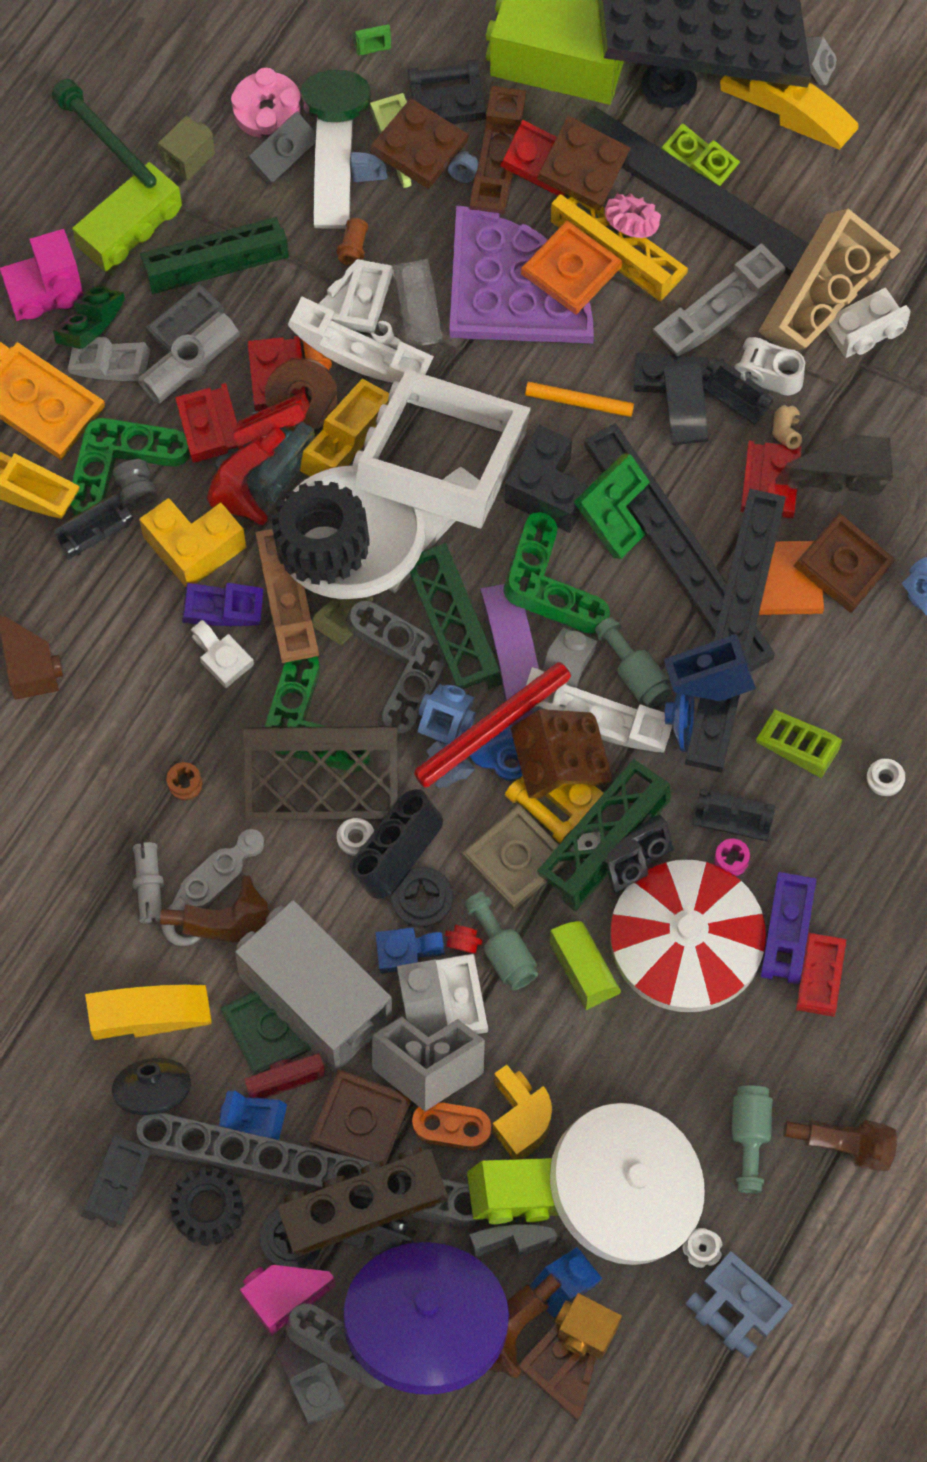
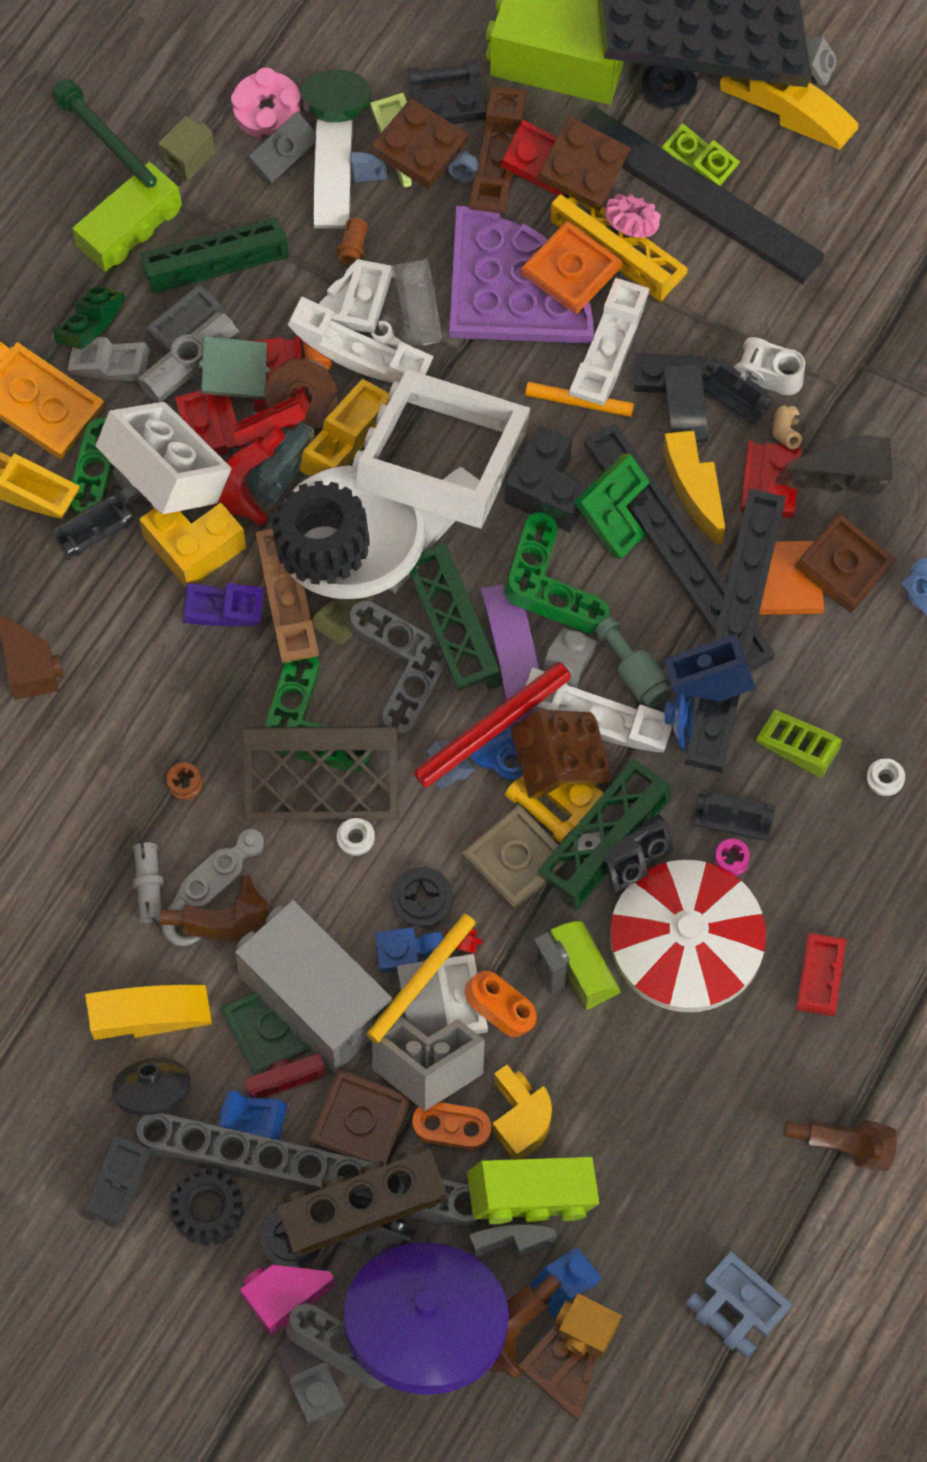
dark pink brick [0,229,84,321] -> none
white plate [191,620,254,688] -> none
black beam [350,789,443,899] -> none
bright green slope [353,24,391,55] -> none
medium blue brick [417,684,476,744] -> none
sand green piece [464,892,538,990] -> none
white dish [550,1103,705,1265] -> none
light grey slope [653,243,786,356] -> none
white plate [683,1228,722,1268] -> none
sand green piece [732,1085,773,1193] -> none
tan wedge [758,209,901,350] -> none
dark purple plate [760,872,817,985] -> none
white bracket [825,287,911,358] -> none
none -> white brick [96,402,232,514]
none -> sand green piece [198,336,270,400]
none -> yellow bar [366,913,476,1044]
none -> orange plate [465,971,537,1037]
none -> dark grey plate [533,932,569,995]
none -> white slope [569,278,650,406]
none -> yellow slope [663,431,725,545]

